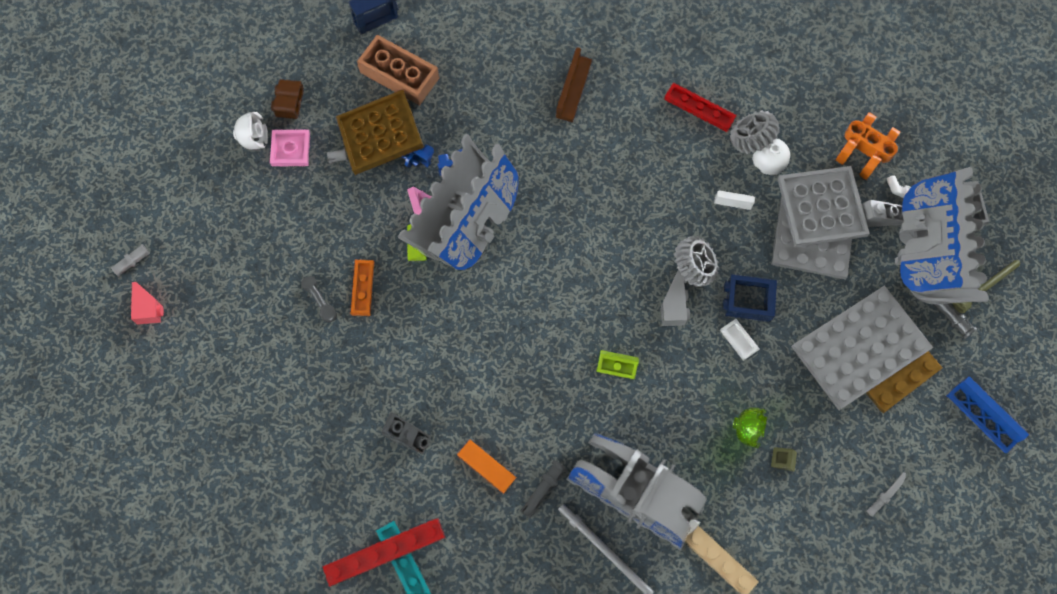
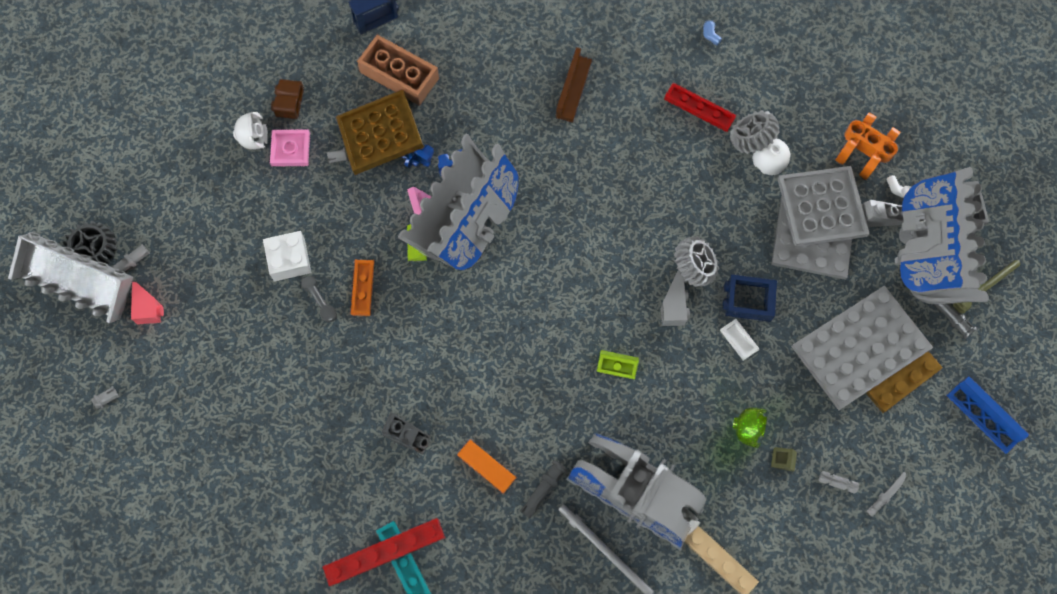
white tile [714,190,755,210] -> none
none -> window [8,232,133,323]
none -> dark grey gear [63,221,117,272]
none -> light grey pin [91,386,120,409]
none -> white brick [263,231,311,282]
none -> medium blue arm [703,21,722,45]
none -> light grey axle [819,471,859,493]

